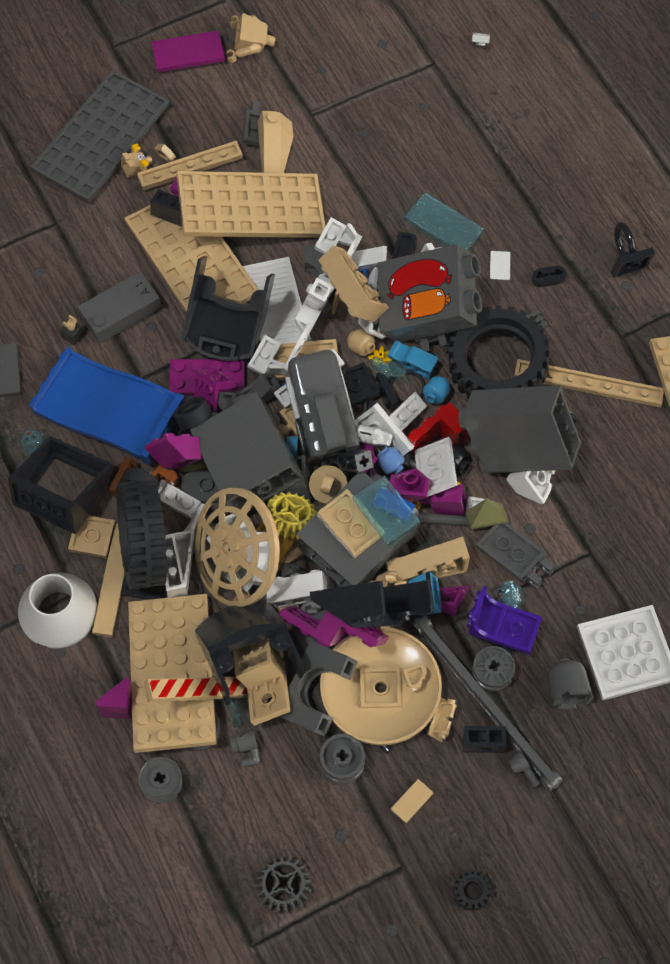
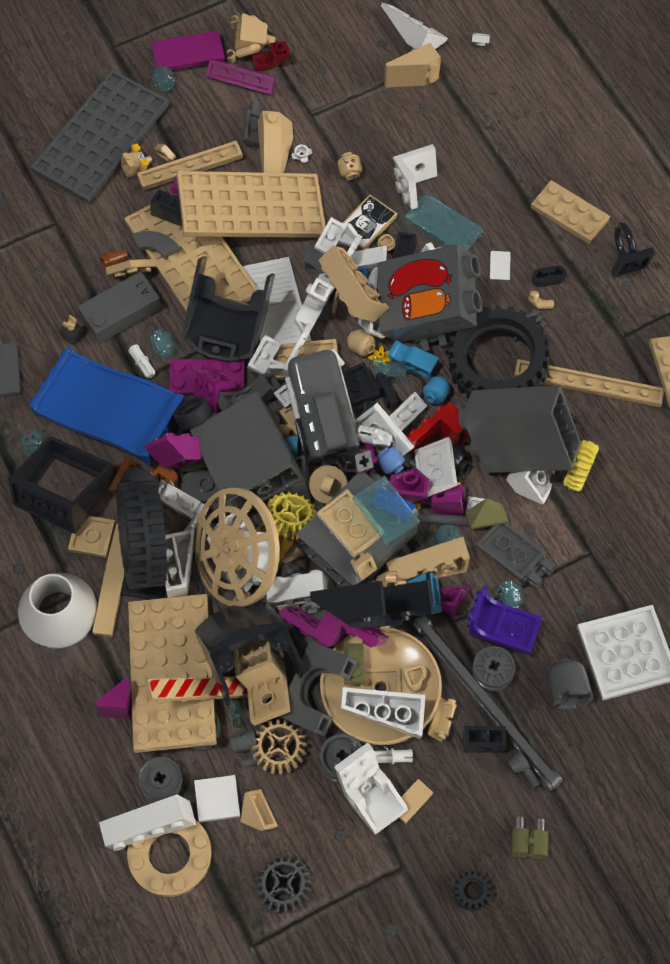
none -> dark orange cone [99,249,128,270]
none -> white wedge [99,794,196,851]
none -> tan plate [106,259,158,277]
none -> tan plate [127,820,212,897]
none -> white axle [128,344,155,379]
none -> dark grey tile [132,231,180,258]
none -> clear light blue head [149,329,176,358]
none -> clear light blue head [151,66,175,92]
none -> white tile [194,775,240,823]
none -> magenta plate [206,59,276,95]
none -> tan slope [240,789,278,831]
none -> dark red slope [251,41,290,71]
none -> tan gear [252,719,307,775]
none -> white plate [292,145,312,163]
none -> white bracket [334,743,408,835]
none -> tan head [337,152,362,180]
none -> white wedge [341,687,425,739]
none -> tile [343,194,398,250]
none -> olive plate [343,643,365,685]
none -> tan tile [351,552,377,581]
none -> white axle [374,748,413,765]
none -> tan plate [377,234,395,252]
none -> white wedge [381,3,448,51]
none -> tan slope [384,43,441,87]
none -> white bracket [393,144,437,210]
none -> clear light blue plate [436,524,461,544]
none -> olive piece [511,816,548,860]
none -> tan arm [528,291,554,309]
none -> tan plate [530,180,610,244]
none -> light yellow gear [563,440,599,492]

